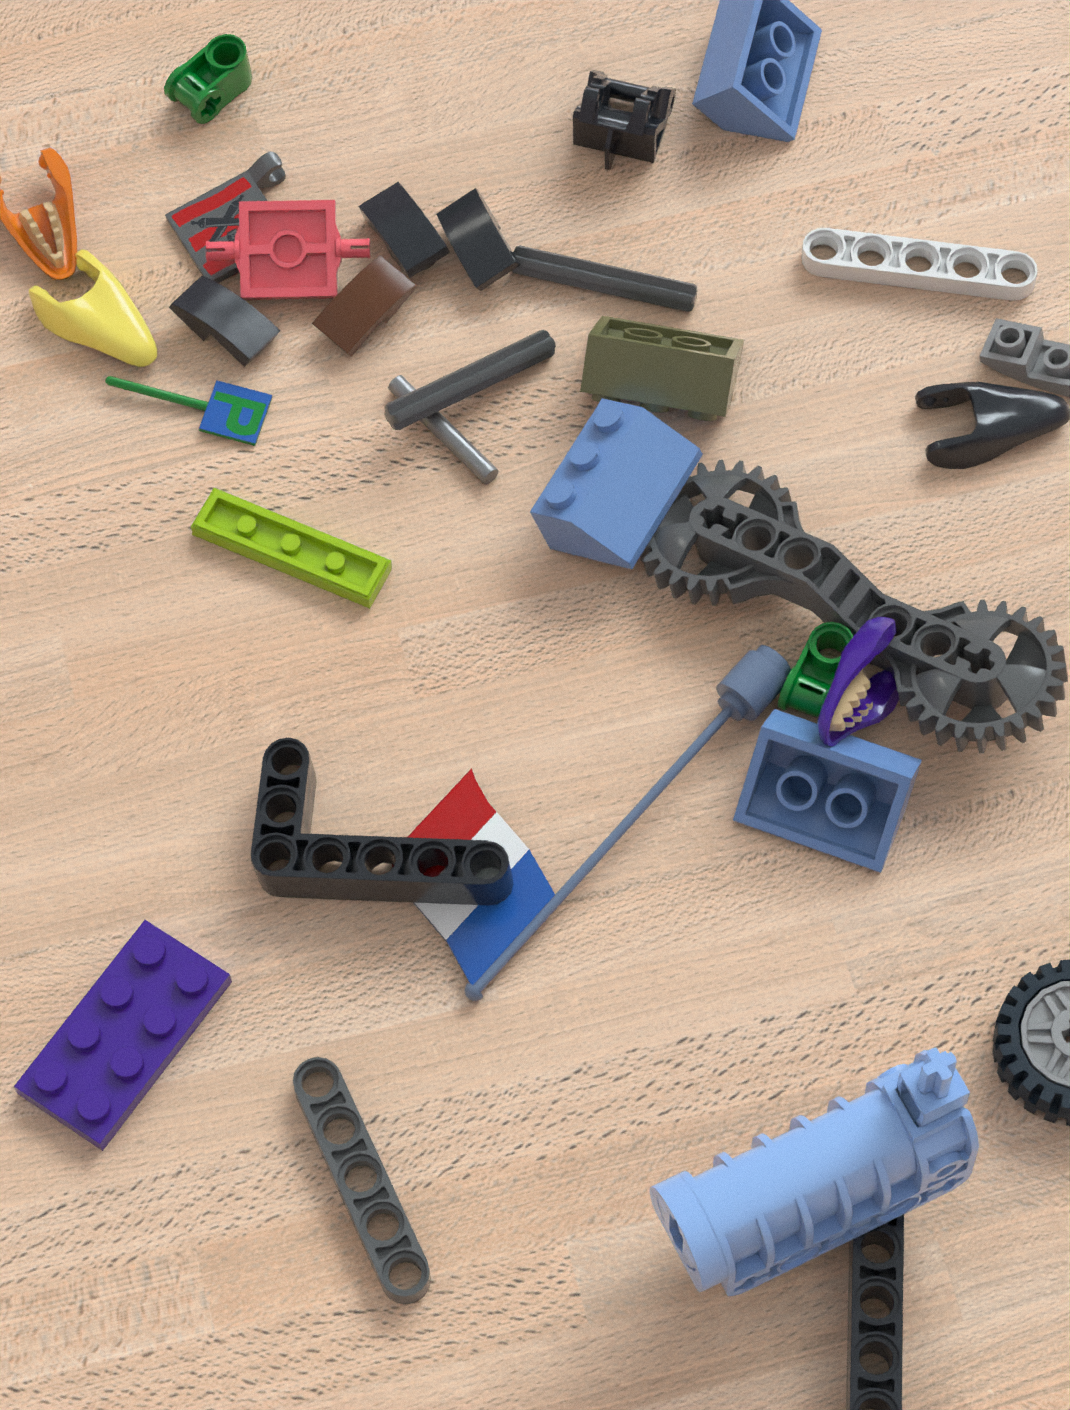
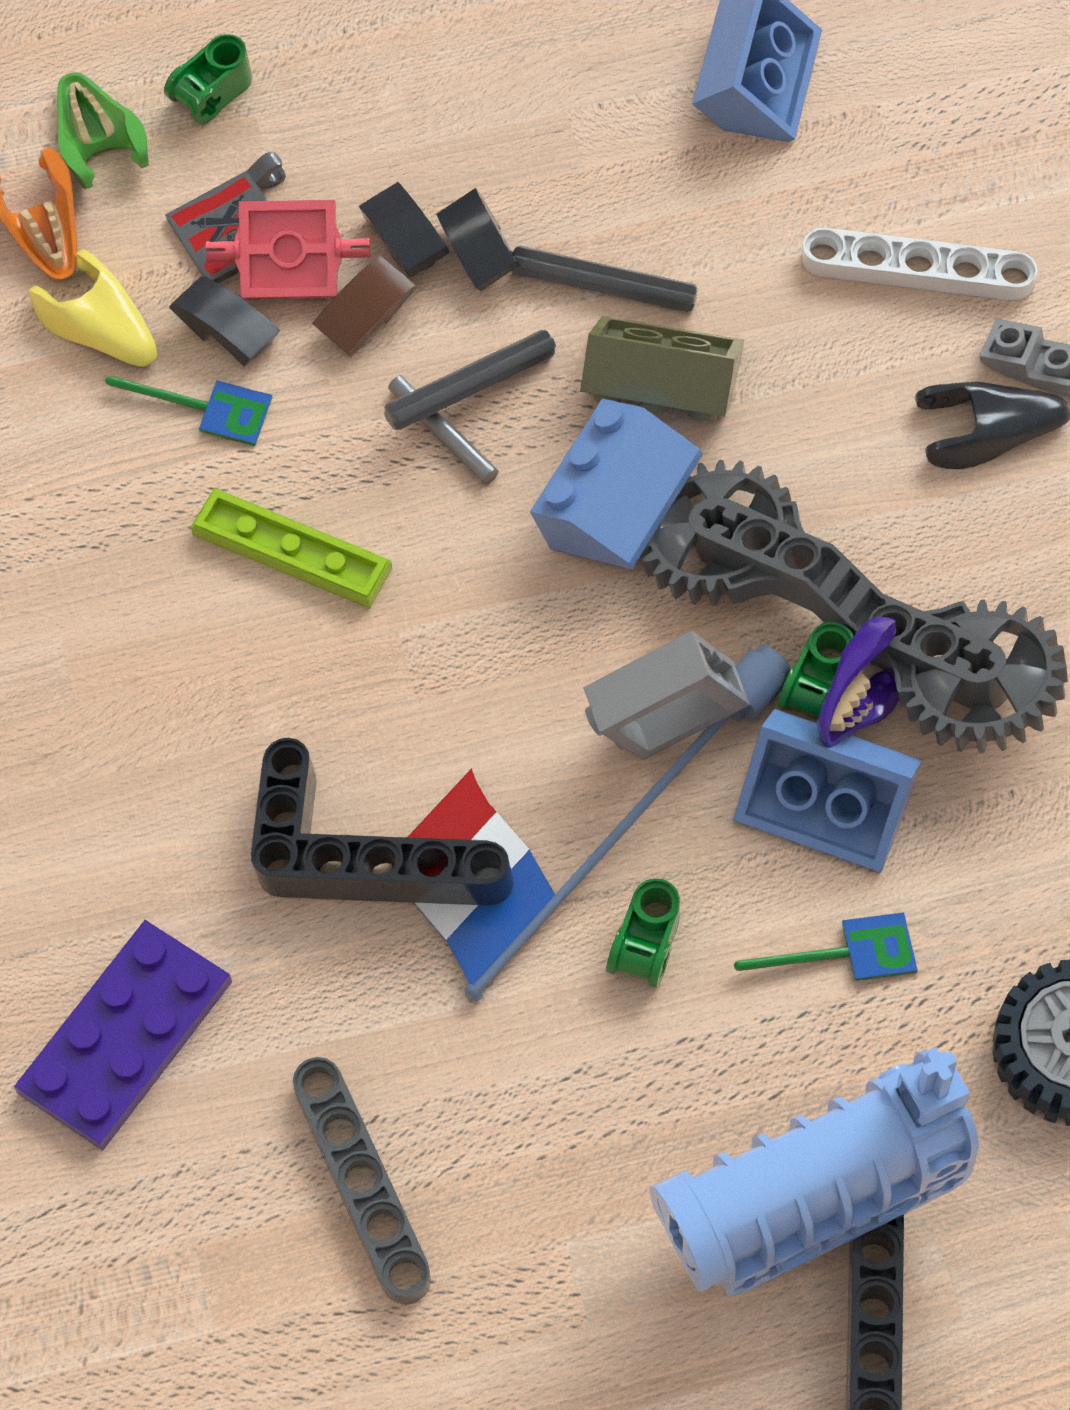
black piece [573,70,676,170] -> none
none -> bright green animal [57,72,149,190]
none -> light grey window [583,630,750,760]
none -> green piece [606,878,680,989]
none -> piece [734,912,918,981]

